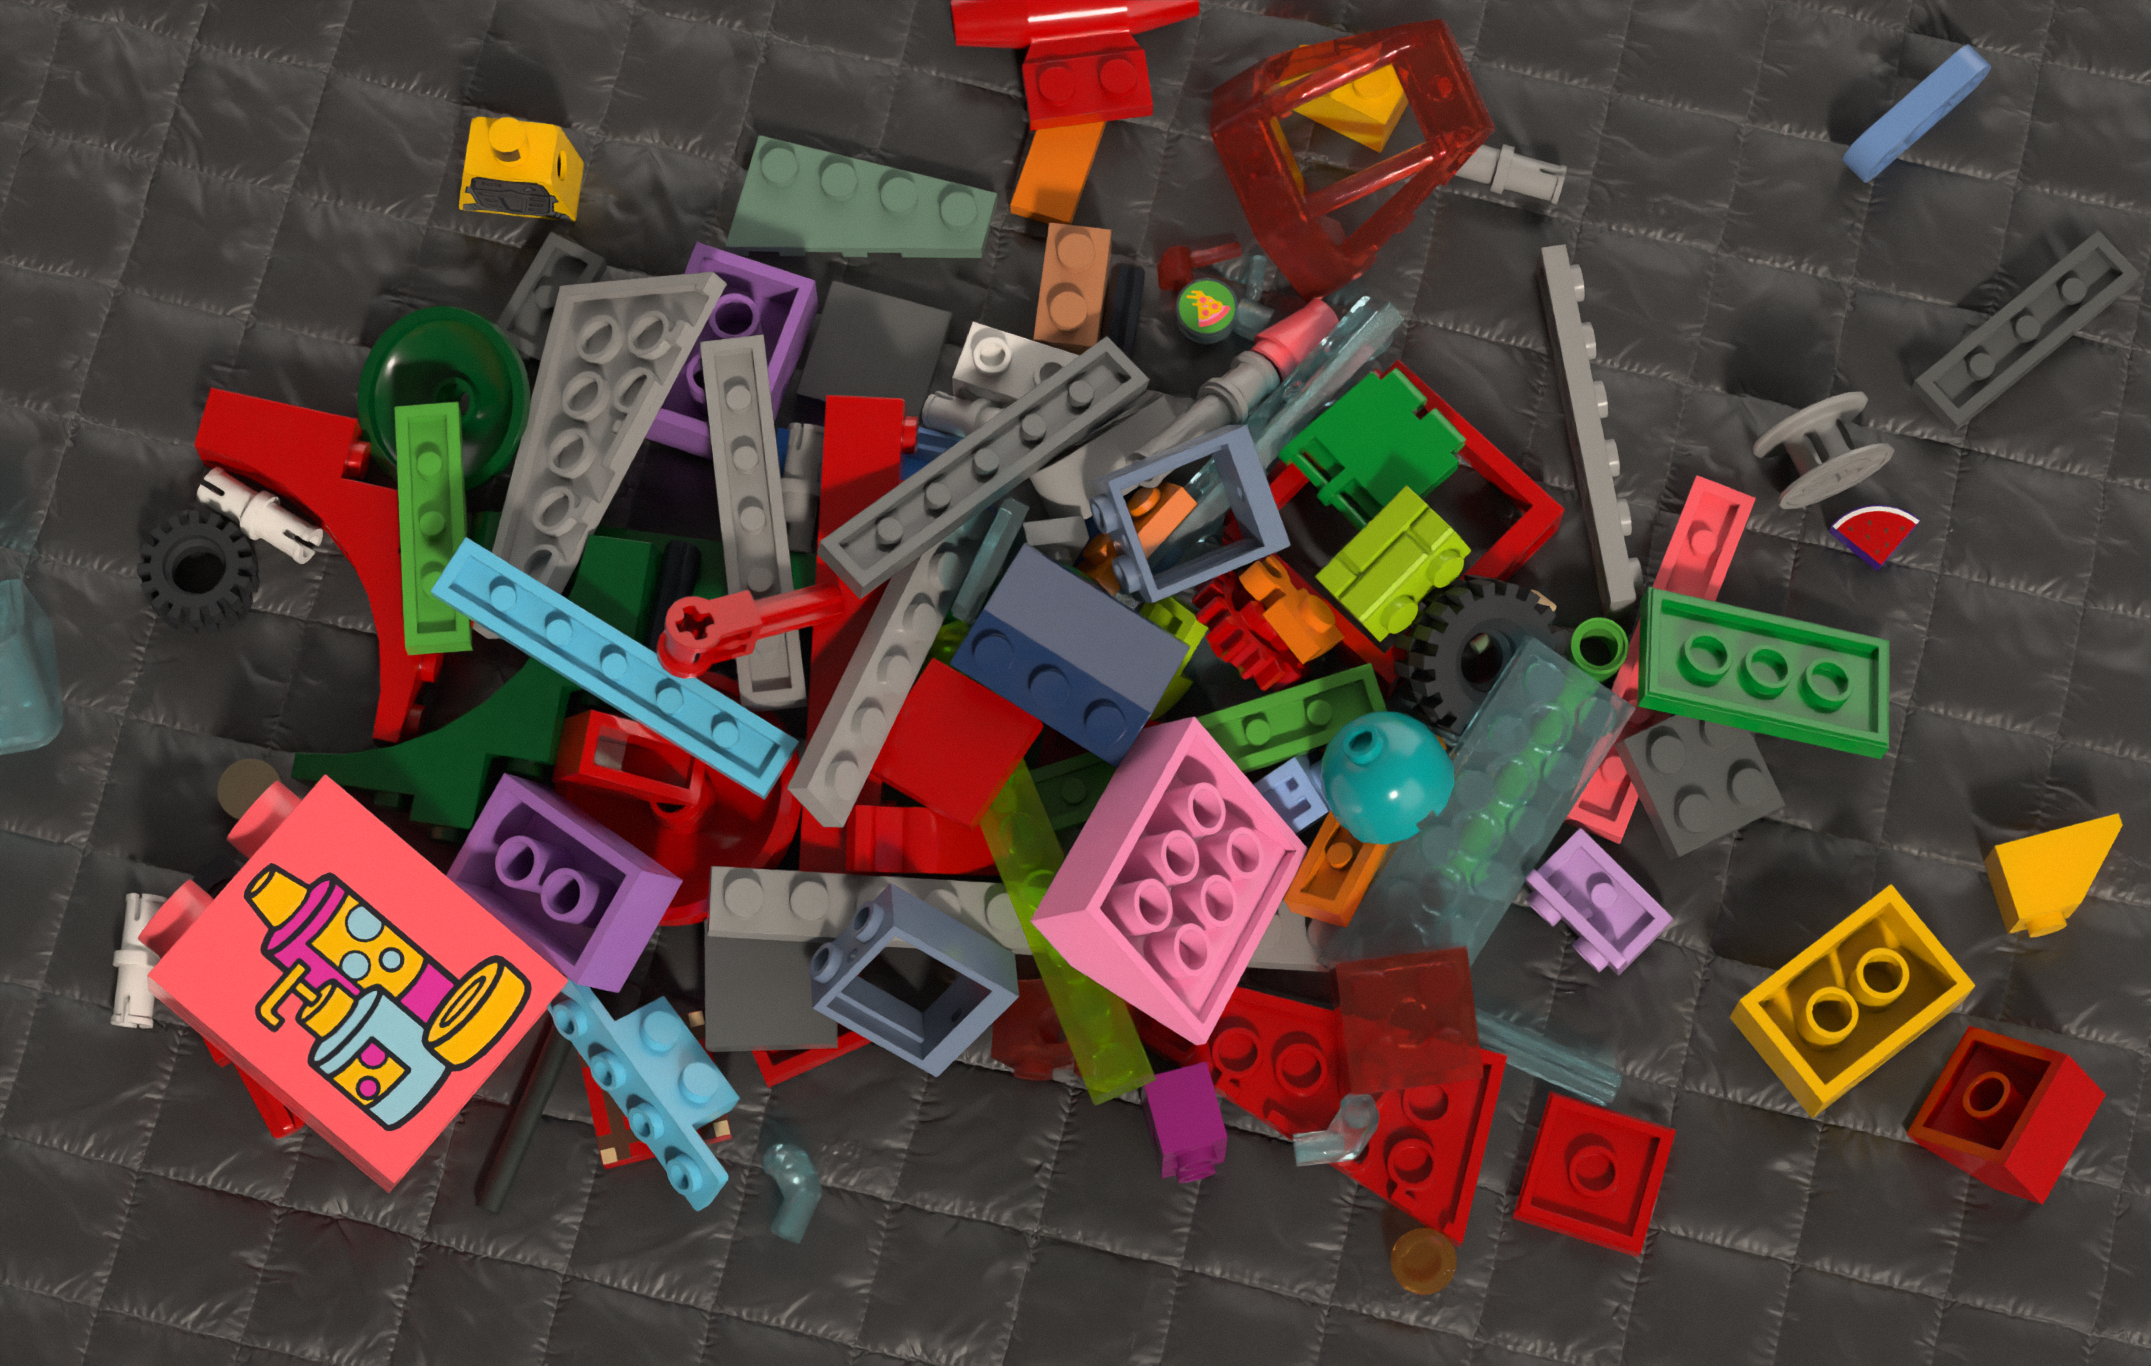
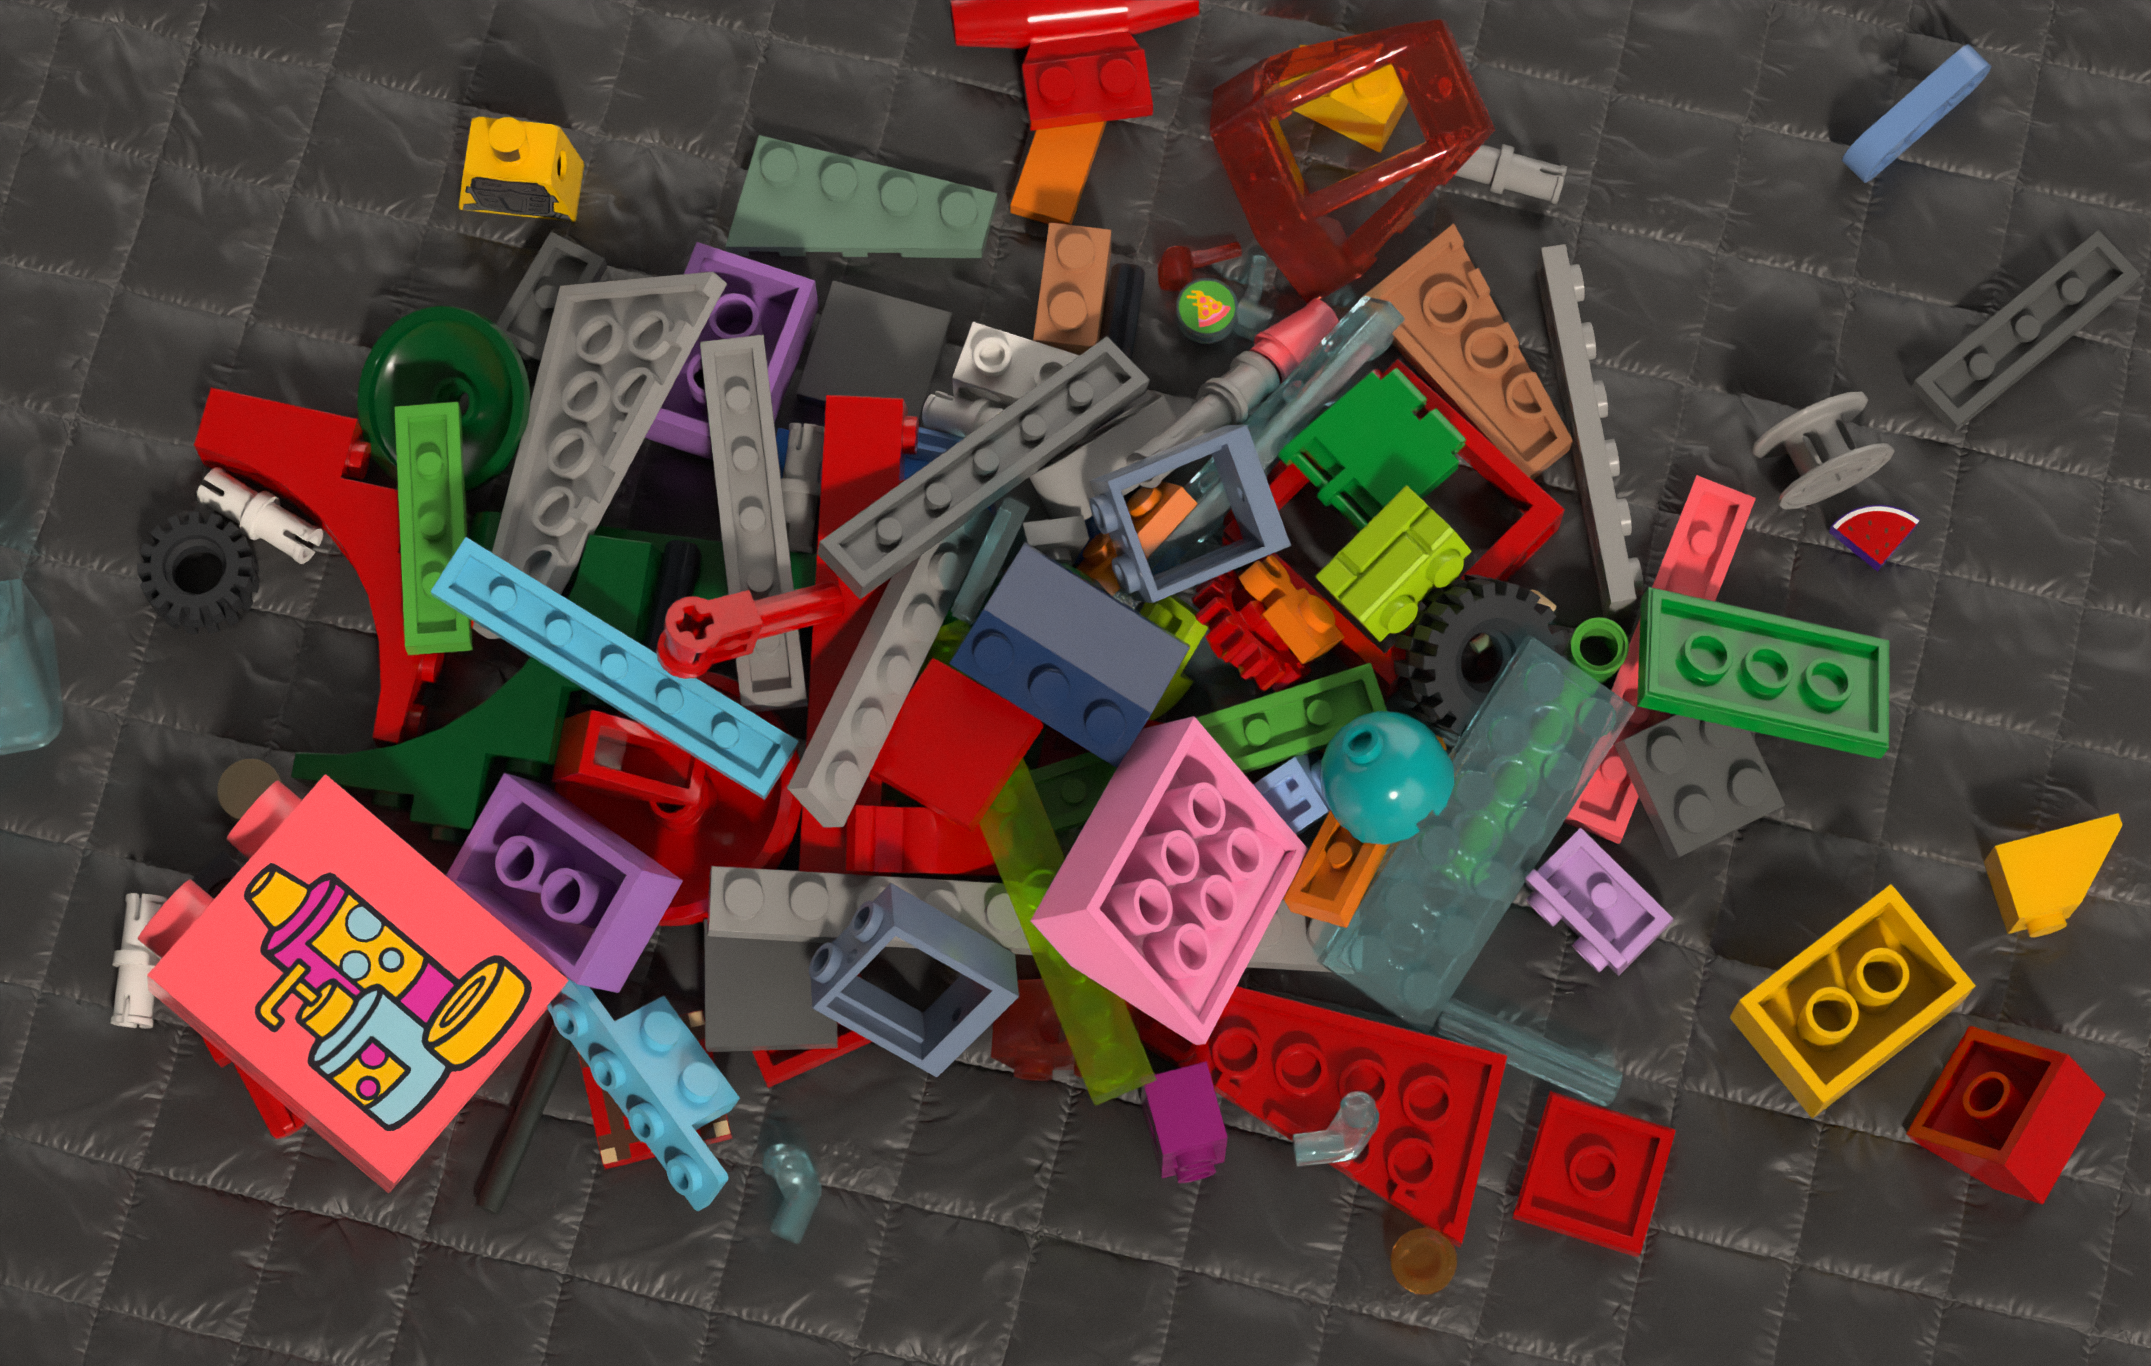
clear red brick [1328,942,1484,1095] -> none
none -> nougat wing [1359,223,1573,480]

